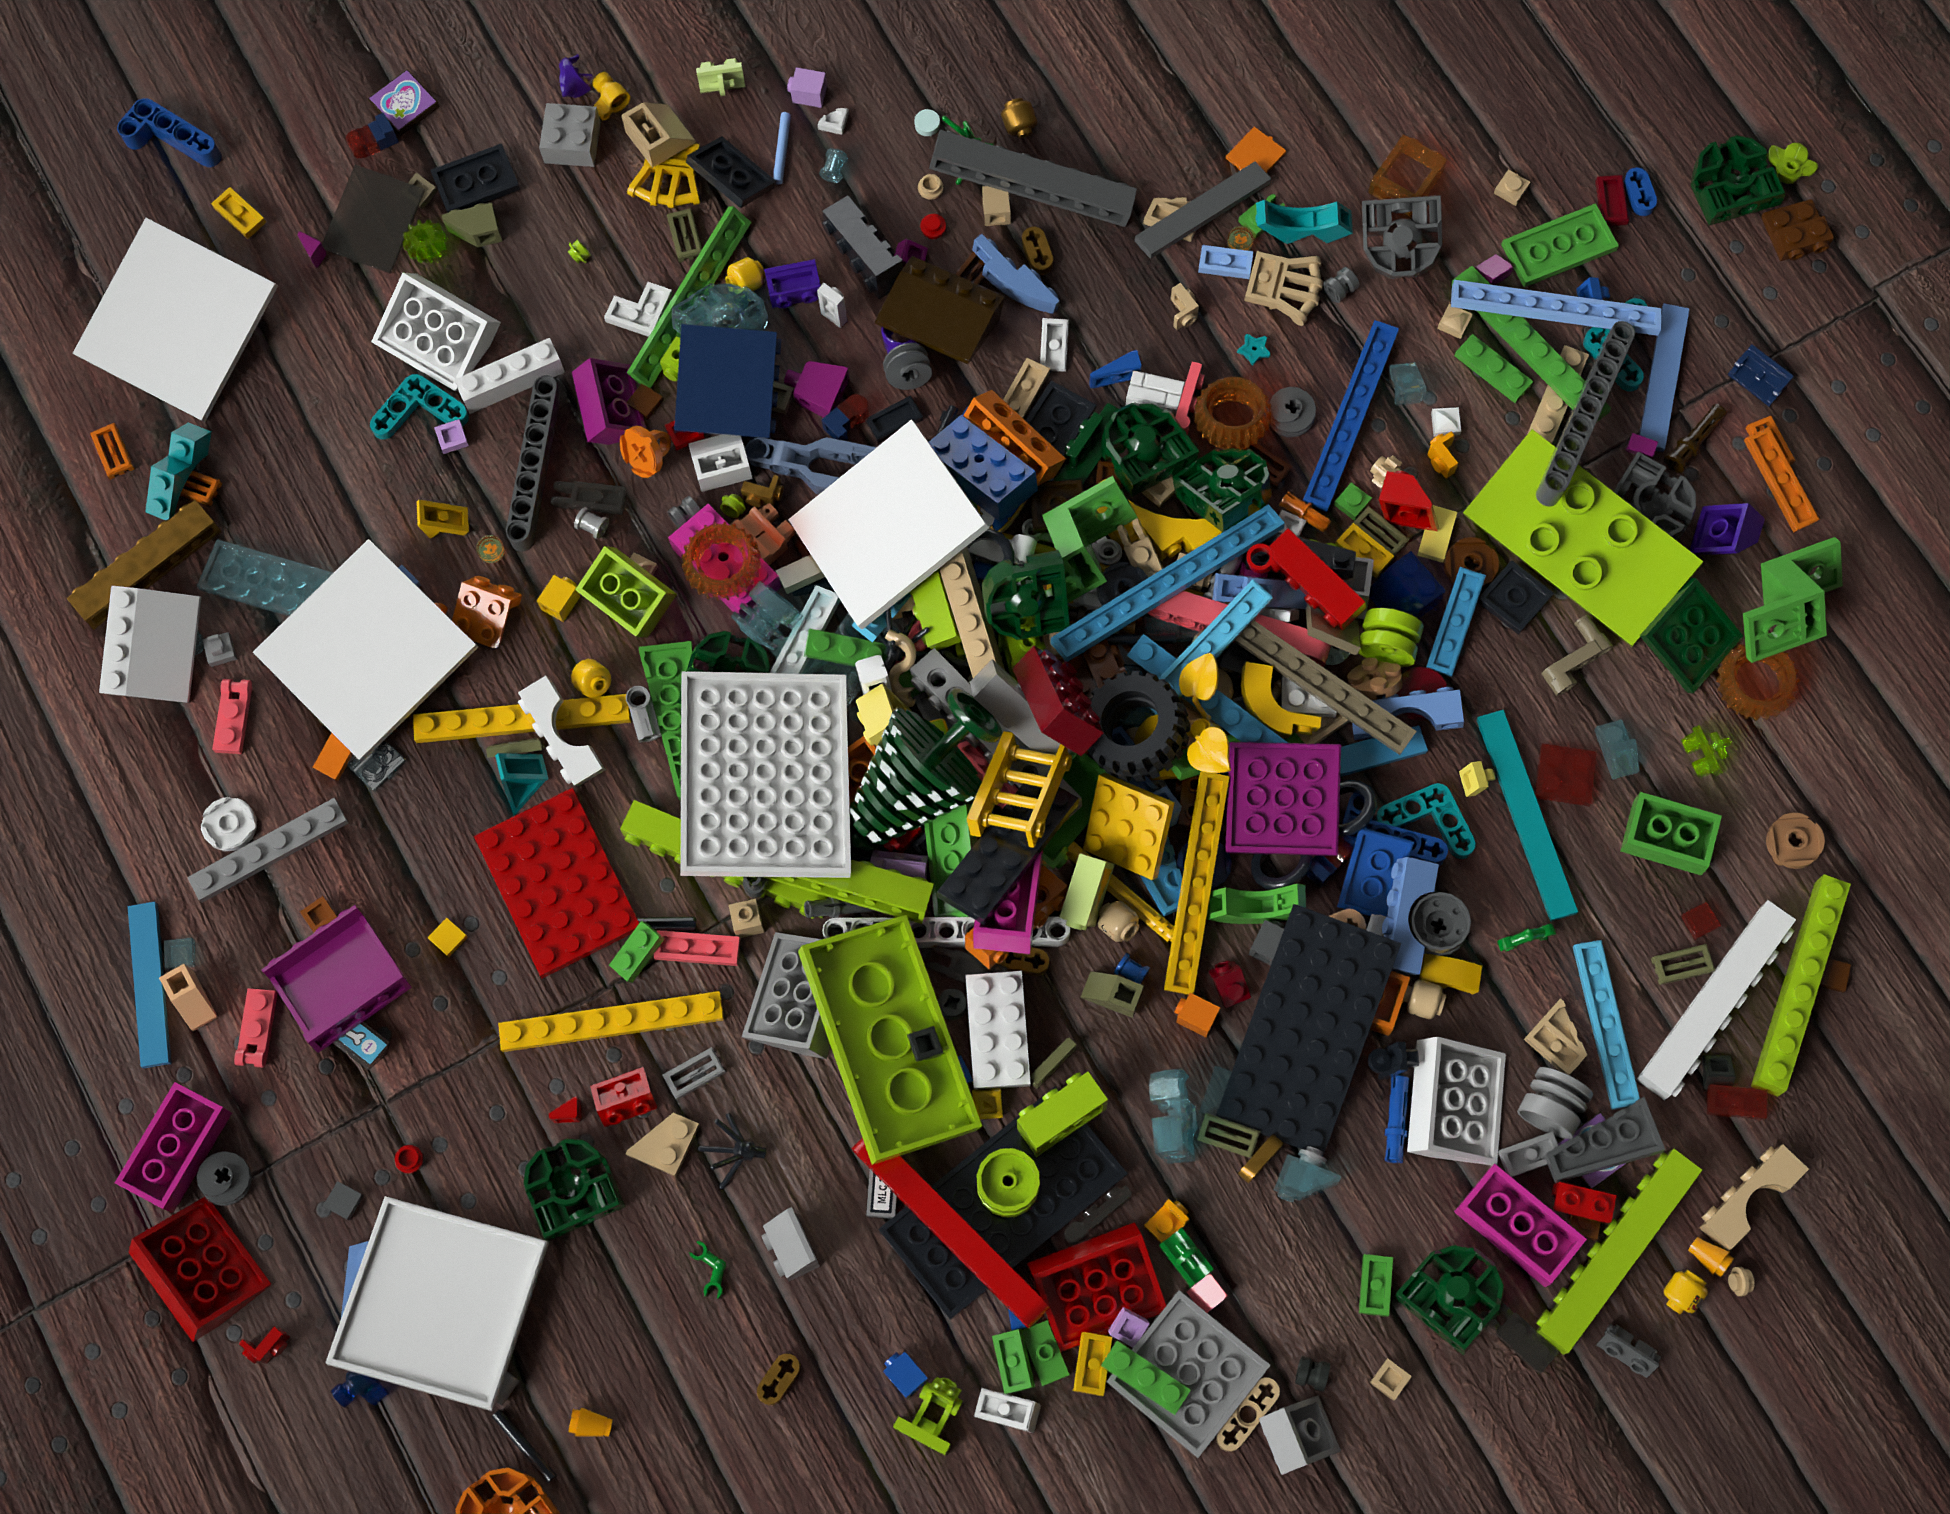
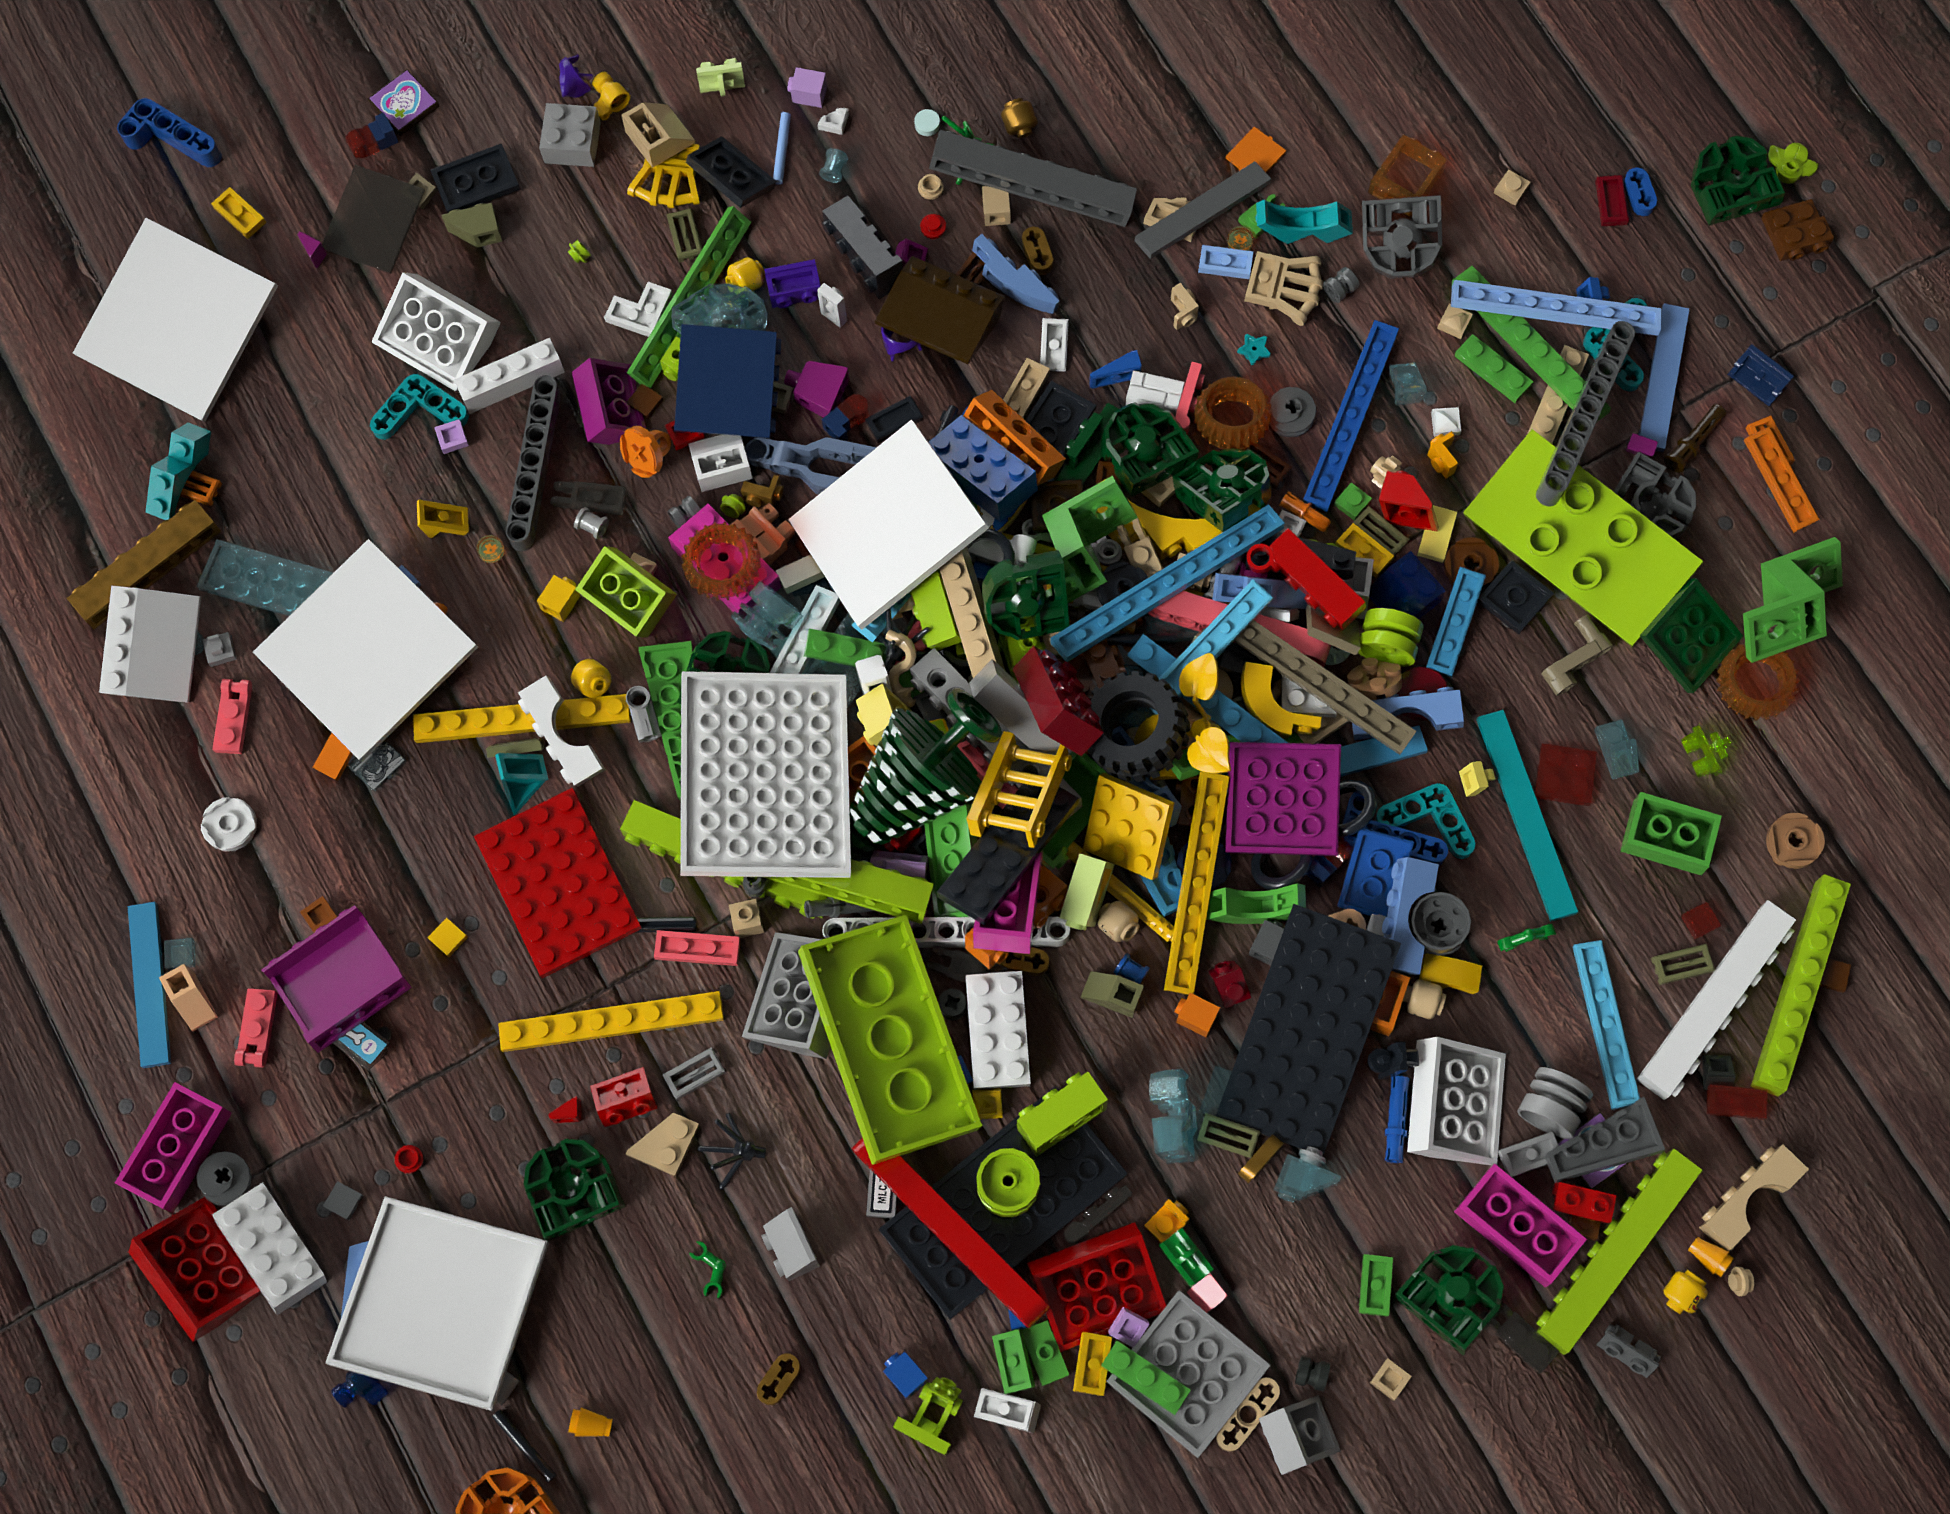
orange tile [90,423,135,480] -> none
light grey plate [187,798,349,903] -> none
red bracket [239,1327,290,1364] -> none
clear neon green gear [403,218,447,264] -> none
orange bracket [452,576,522,648] -> none
bright green plate [609,921,665,983] -> none
dark grey piece [883,343,932,390] -> none
pearl dark grey slope [907,1026,943,1062] -> none
olive tile [1030,1038,1076,1089] -> none
magenta slope [1475,254,1513,285] -> none
bright green plate [1501,203,1619,287] -> none
tan wing [1524,998,1587,1075] -> none
dark purple slope [1689,503,1765,555] -> none
none -> white brick [212,1182,327,1315]

